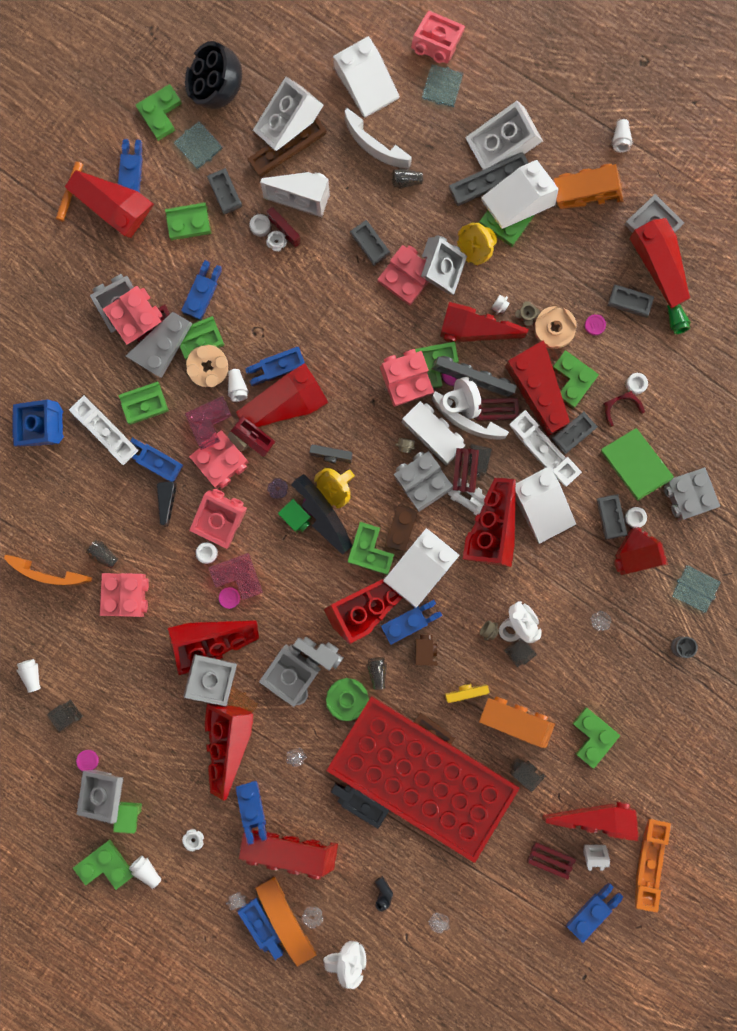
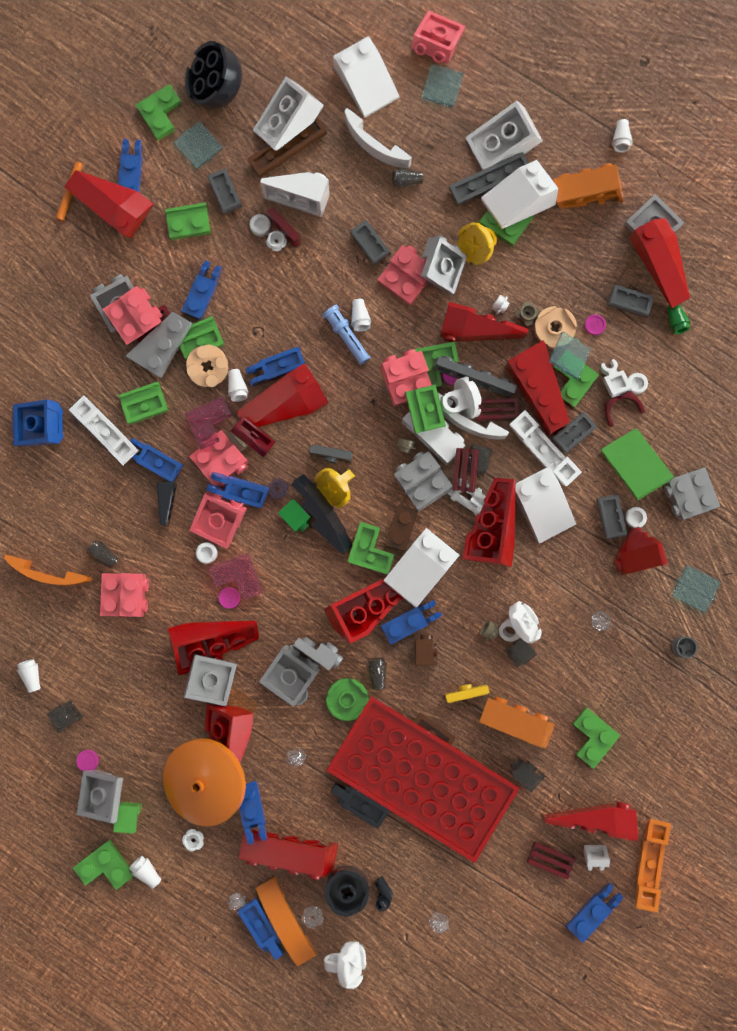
none -> orange dish [163,738,246,826]
none -> blue hinge [206,472,269,508]
none -> light blue pin [322,305,371,365]
none -> black brick [325,865,369,917]
none -> white cone [351,299,372,332]
none -> bright green plate [405,385,446,434]
none -> clear light blue piece [549,331,591,380]
none -> white plate [600,359,632,398]

